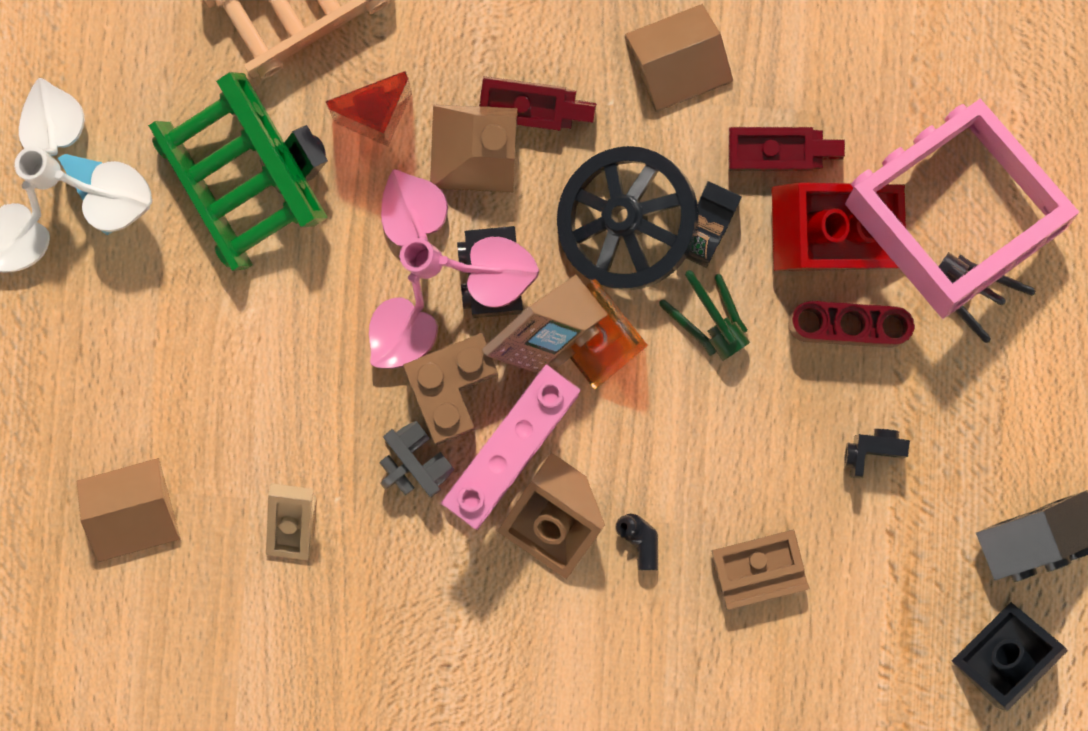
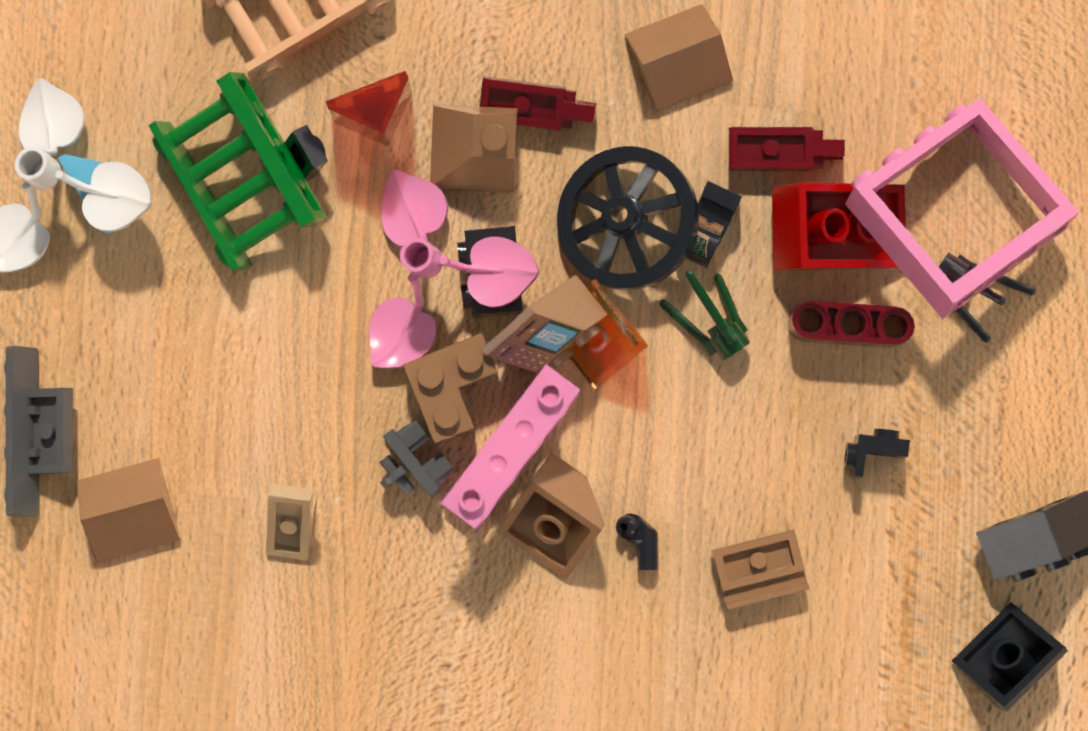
none -> dark grey bracket [4,346,73,516]

